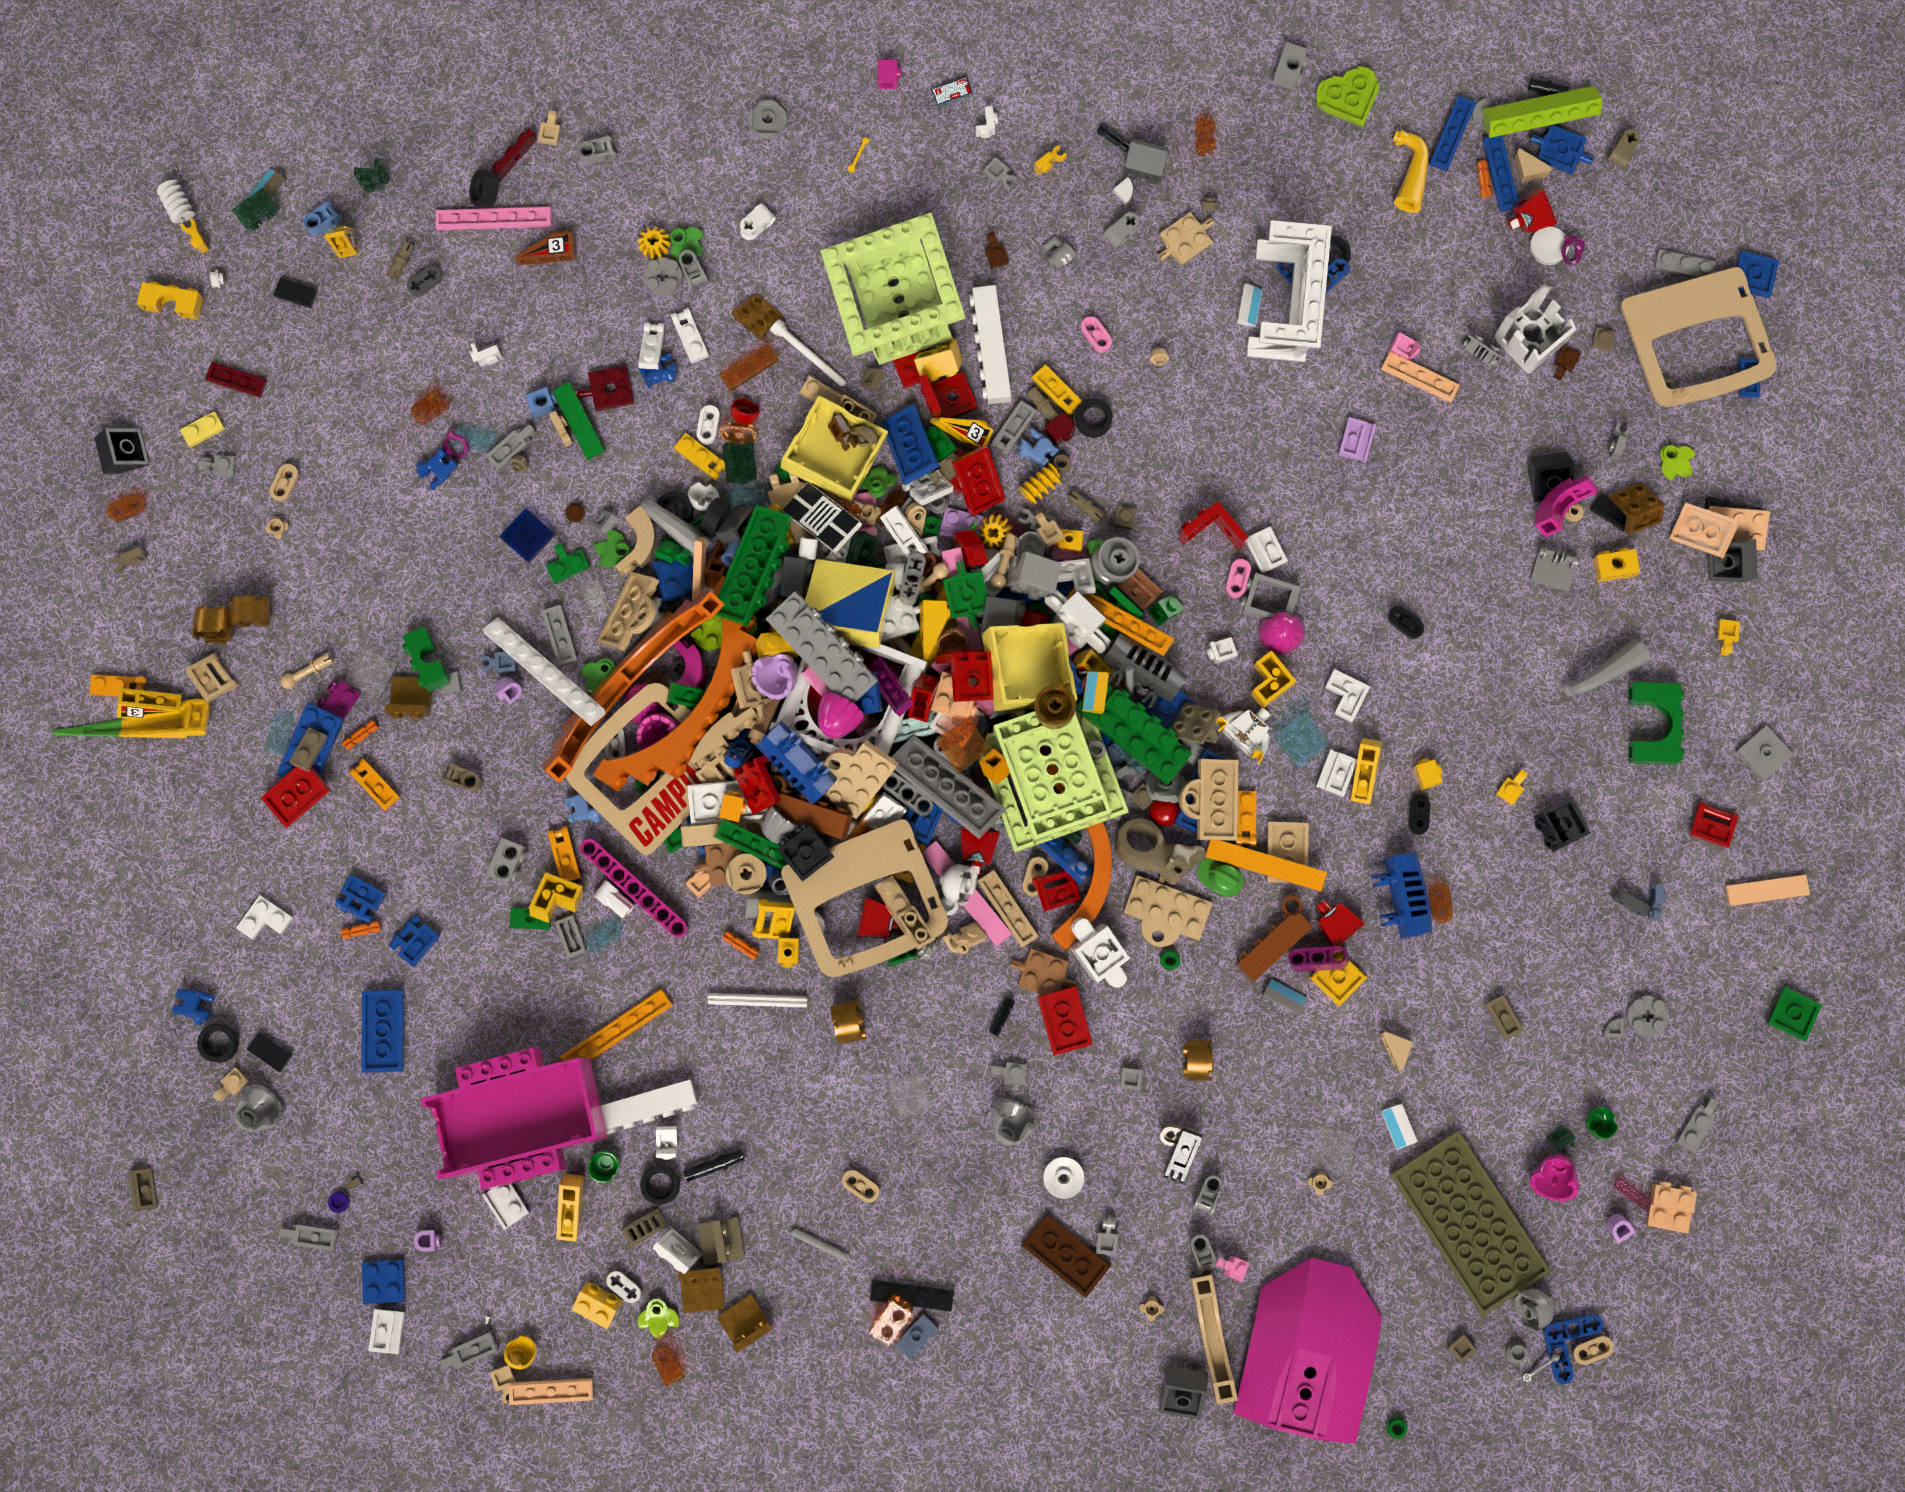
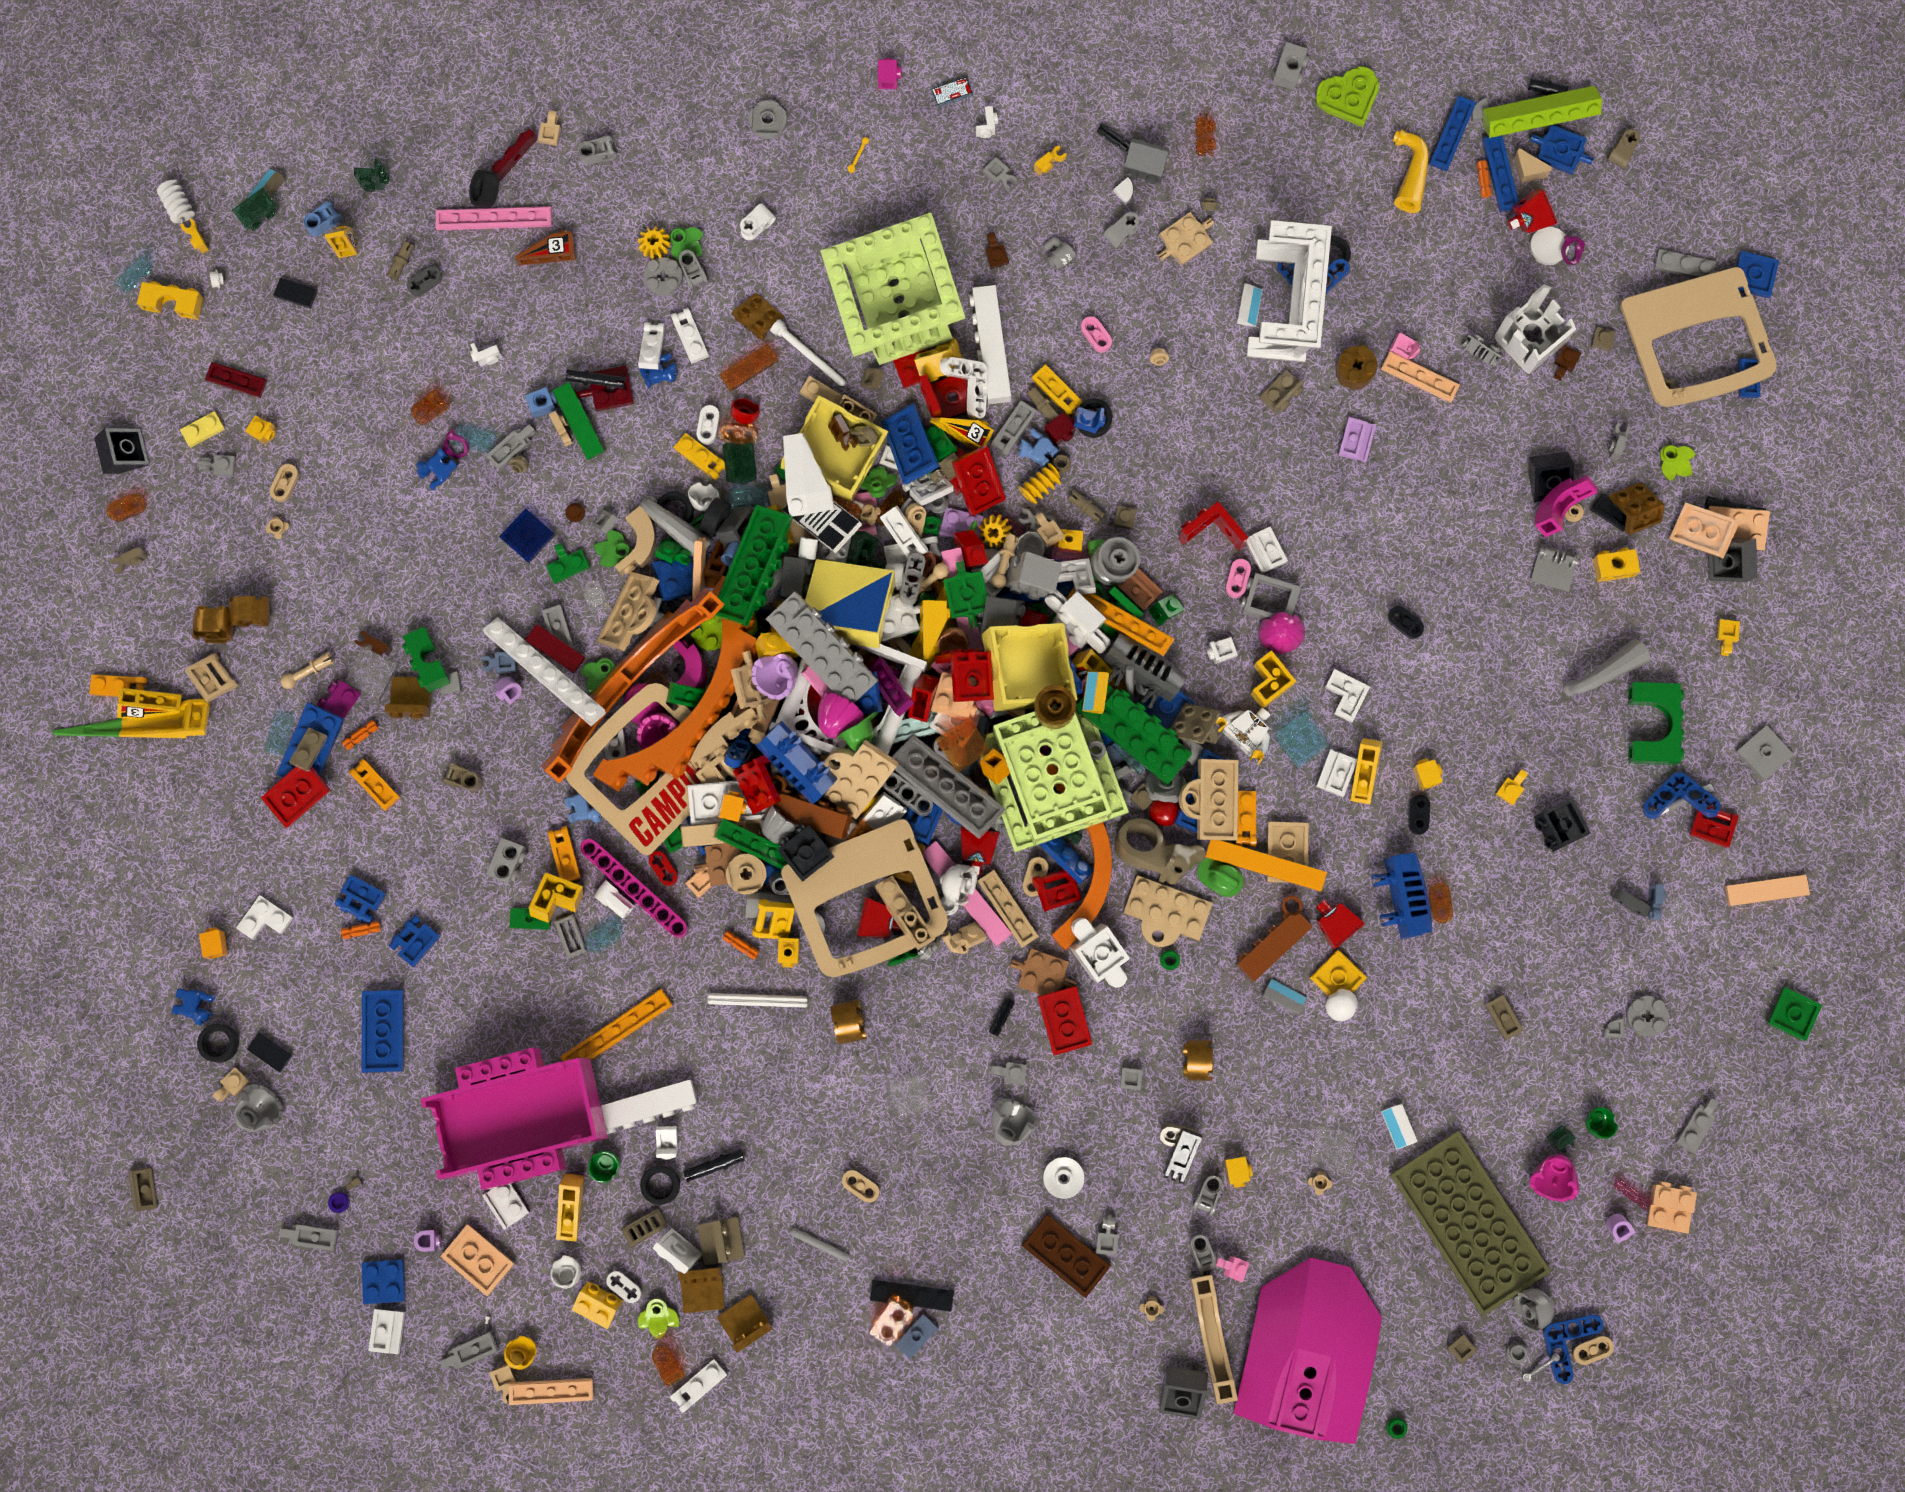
magenta beam [1288,946,1349,972] -> none
tan slope [1379,1032,1413,1072] -> none
none -> clear light blue plate [114,256,152,294]
none -> light orange brick [199,927,228,959]
none -> yellow bracket [245,415,276,444]
none -> reddish brown plate [355,631,392,656]
none -> light nougat plate [440,1224,515,1296]
none -> dark red tile [525,624,585,674]
none -> white hair [550,1255,582,1289]
none -> black pin [565,369,626,389]
none -> red beam [649,851,678,886]
none -> white plate [670,1359,728,1413]
none -> white wedge [783,433,834,516]
none -> bright green piece [837,712,878,751]
none -> white tile [880,445,898,471]
none -> white beam [940,357,988,419]
none -> blue bracket [1074,407,1106,433]
none -> yellow brick [1224,1157,1253,1188]
none -> dark tan bracket [1259,370,1305,414]
none -> white hair [1325,989,1358,1022]
none -> pearl gold brick [1335,345,1377,390]
none -> blue beam [1643,772,1721,819]
none -> light grey bar [1661,784,1714,815]

